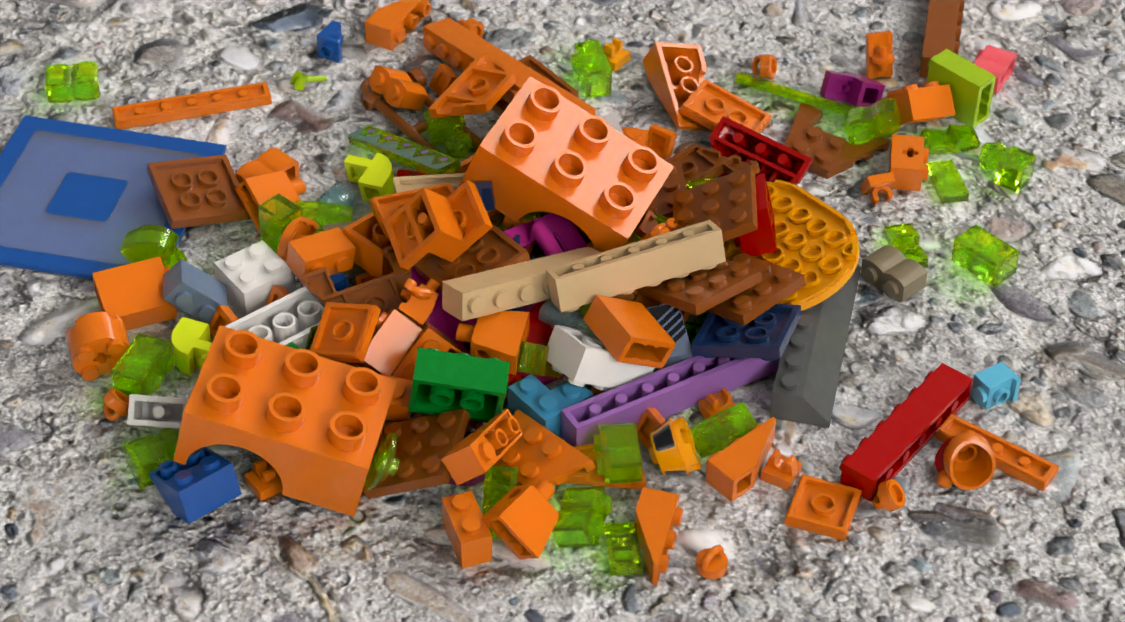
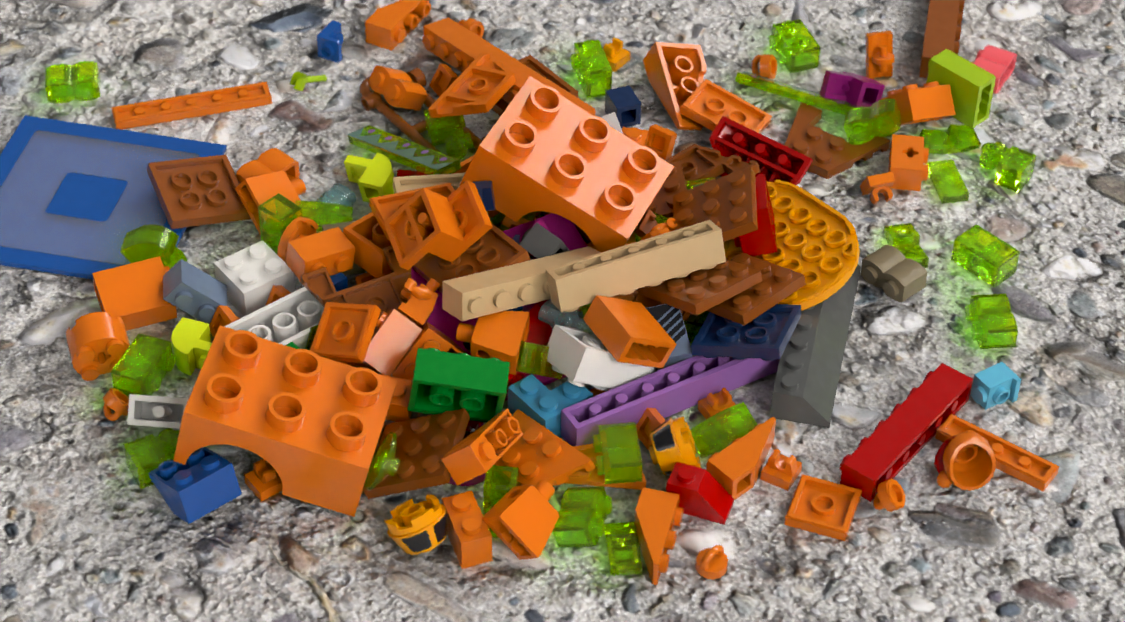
none -> light orange cone [385,494,448,555]
none -> dark grey brick [519,222,570,259]
none -> dark blue brick [605,85,641,128]
none -> red slope [666,461,734,525]
none -> clear neon green brick [769,19,821,74]
none -> clear neon green brick [965,294,1018,349]

